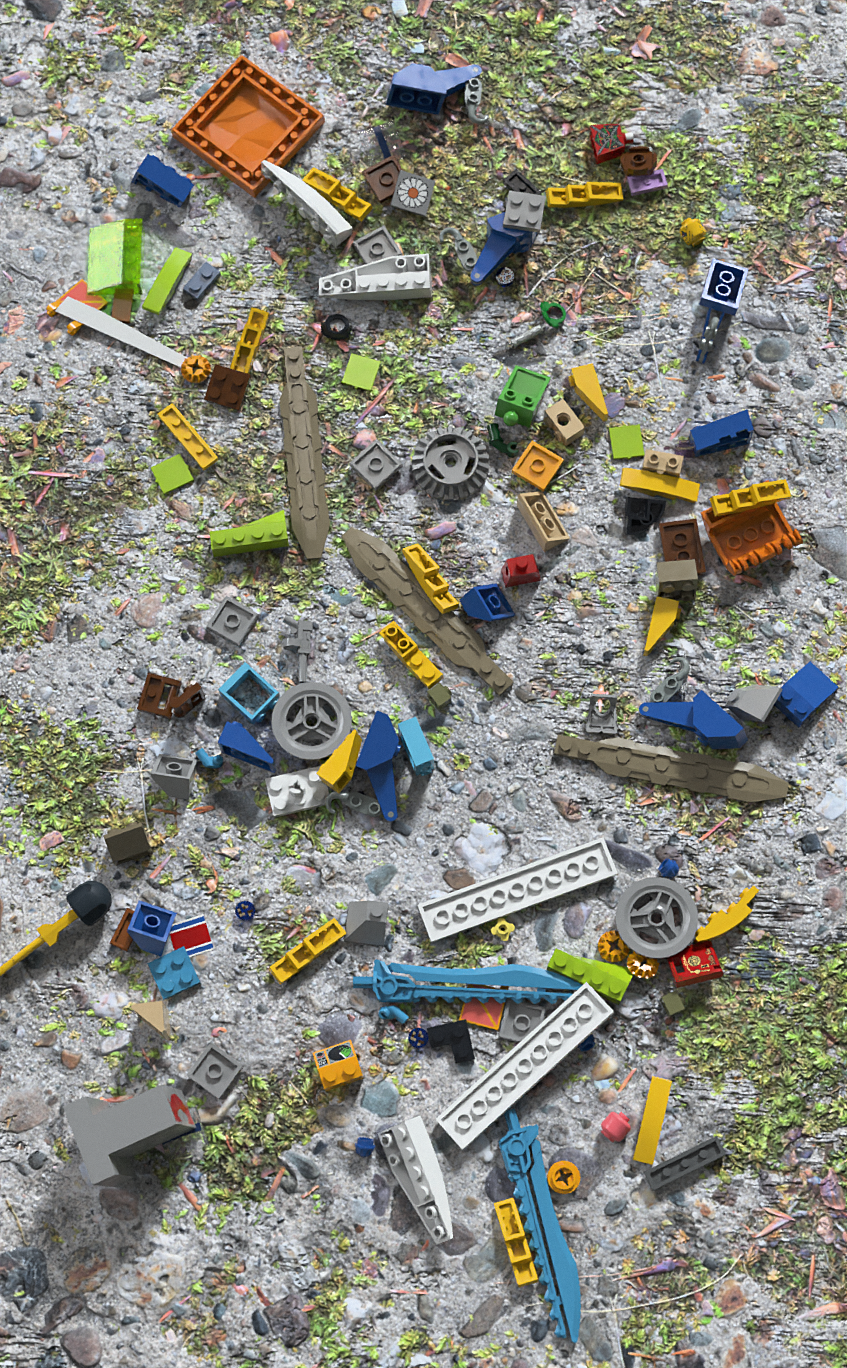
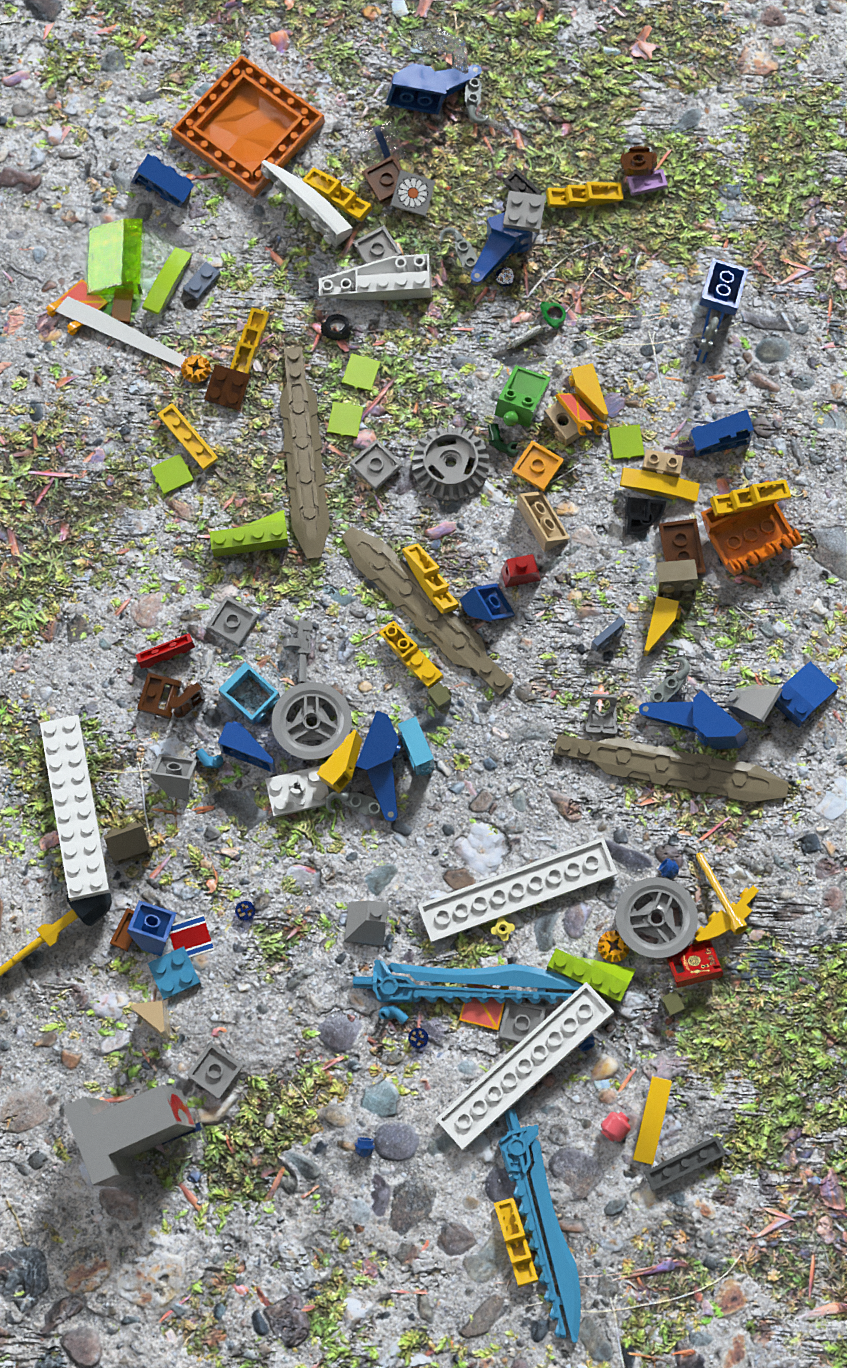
yellow slope [268,918,346,985] -> none
light orange slope [313,1040,364,1092] -> none
white wedge [377,1116,453,1245] -> none
black plate [427,1019,475,1064] -> none
light orange gear [547,1161,580,1194] -> none
torso [589,124,634,164] -> none
light orange gear [627,952,659,978] -> none
yellow head [679,217,707,246] -> none
none -> white plate [40,715,110,901]
none -> red plate [135,633,195,669]
none -> lime piece [327,402,364,438]
none -> clear slope [410,28,468,74]
none -> flag [555,393,607,436]
none -> sand blue plate [591,616,626,652]
none -> yellow piece [696,853,748,935]

